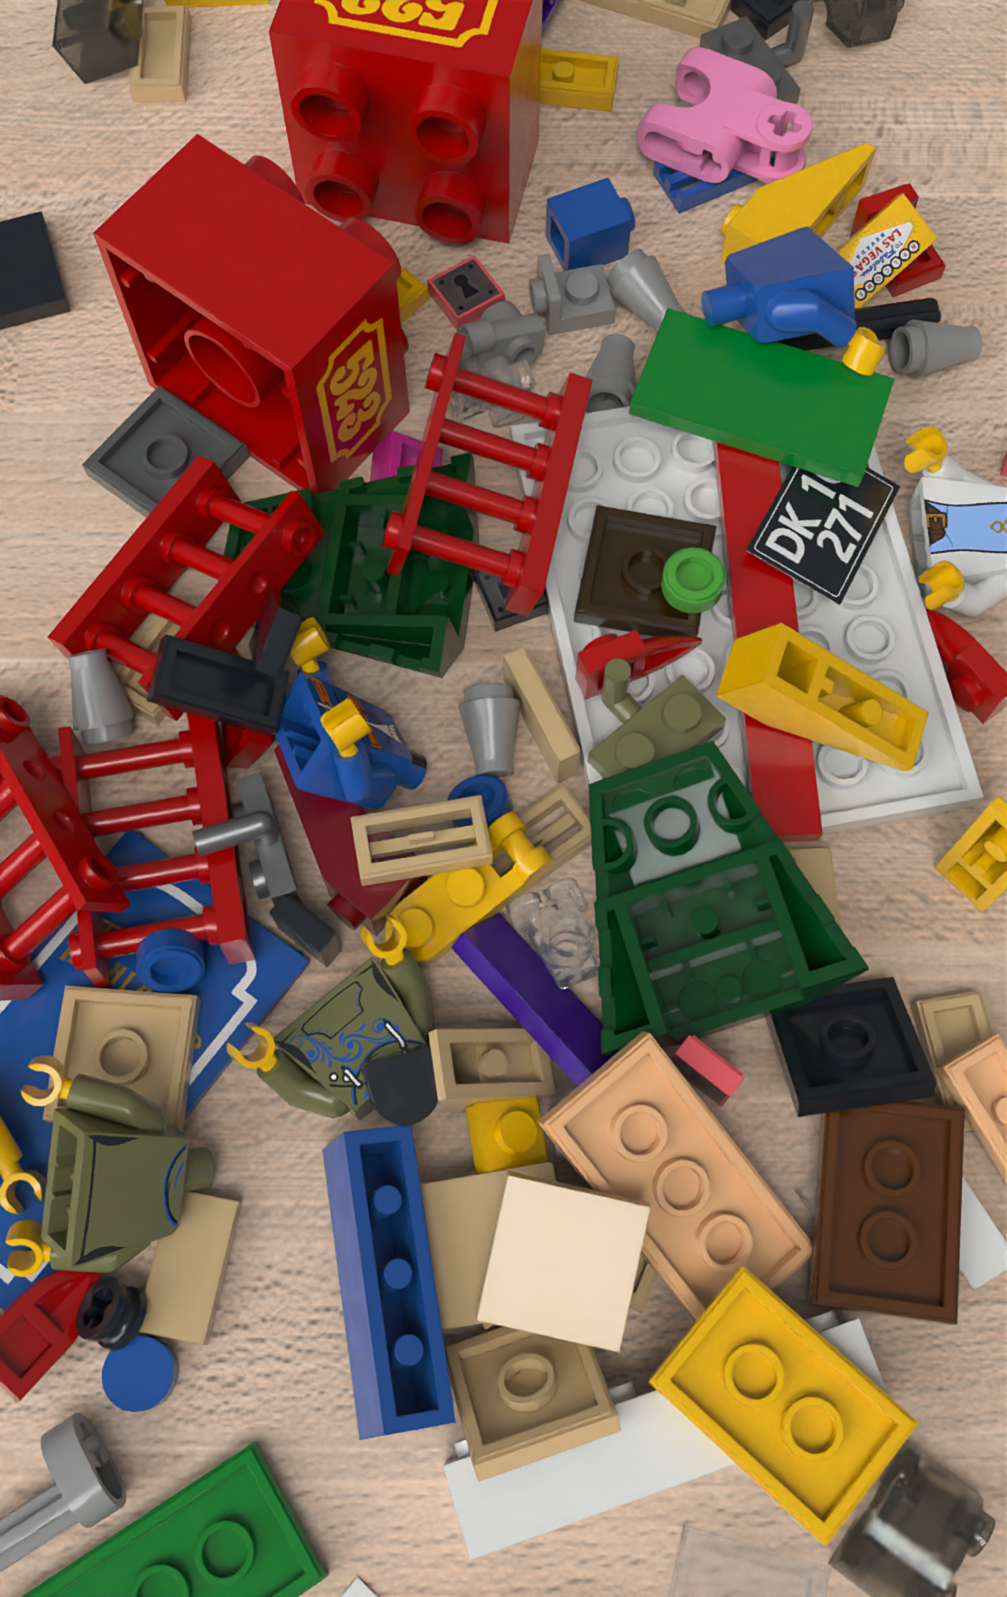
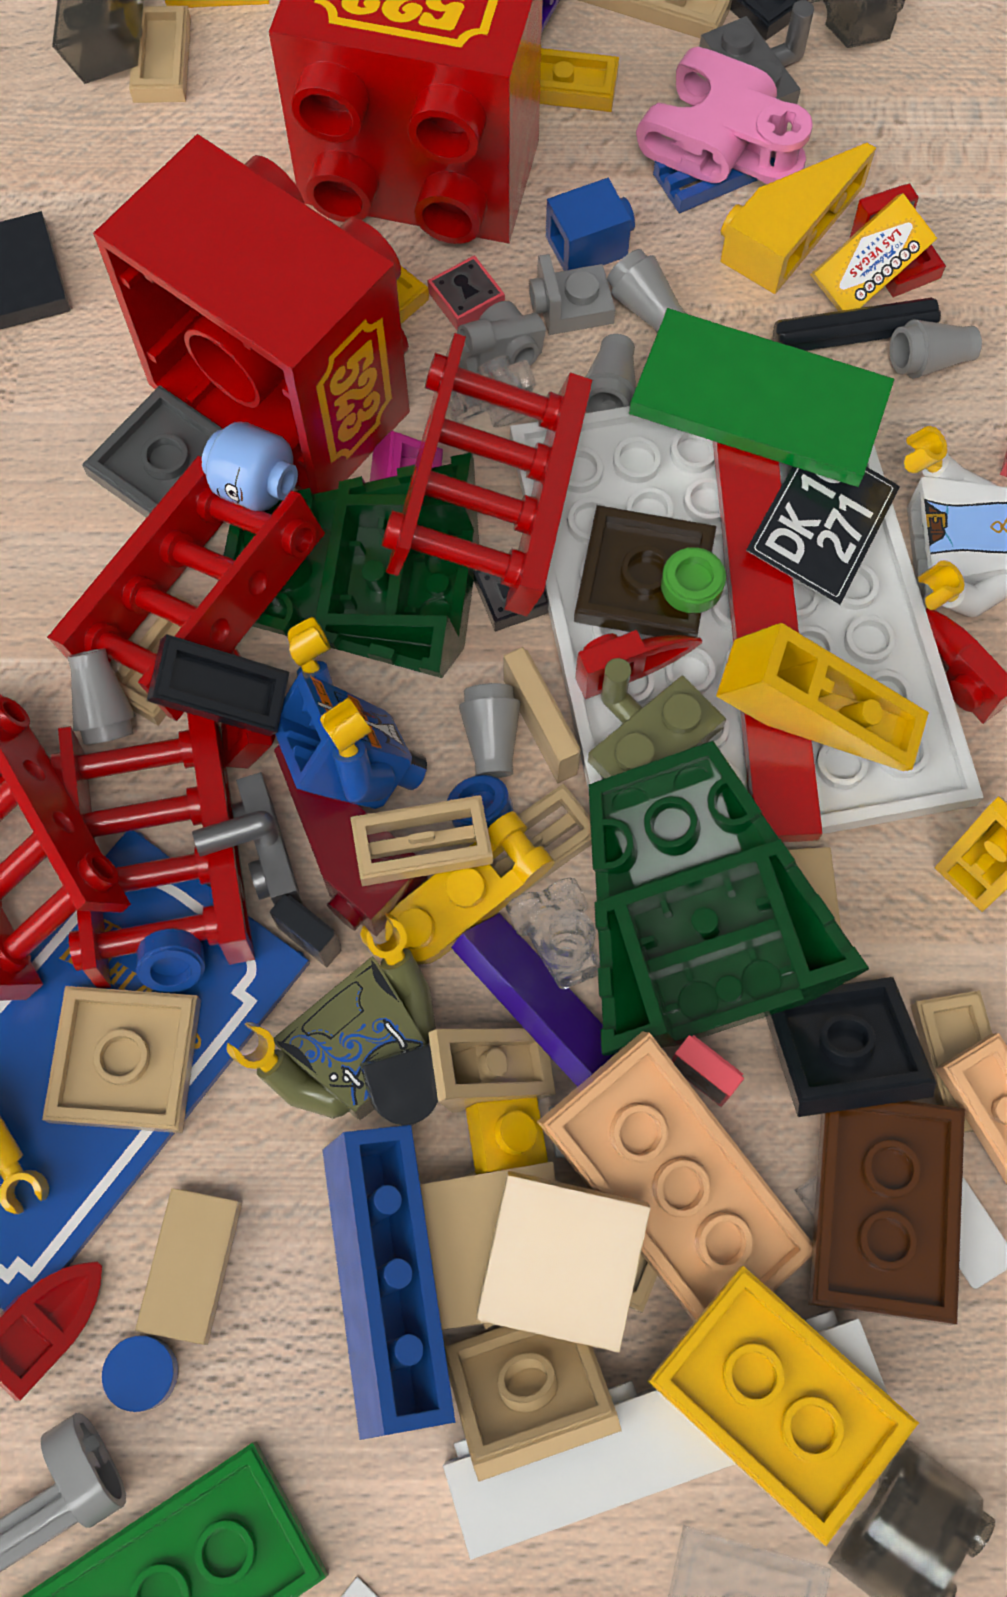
olive torso [5,1055,215,1277] -> none
black bush [76,1276,147,1351] -> none
black tile [248,587,303,678] -> none
blue torso [701,226,885,376] -> none
none -> light blue head [202,422,298,511]

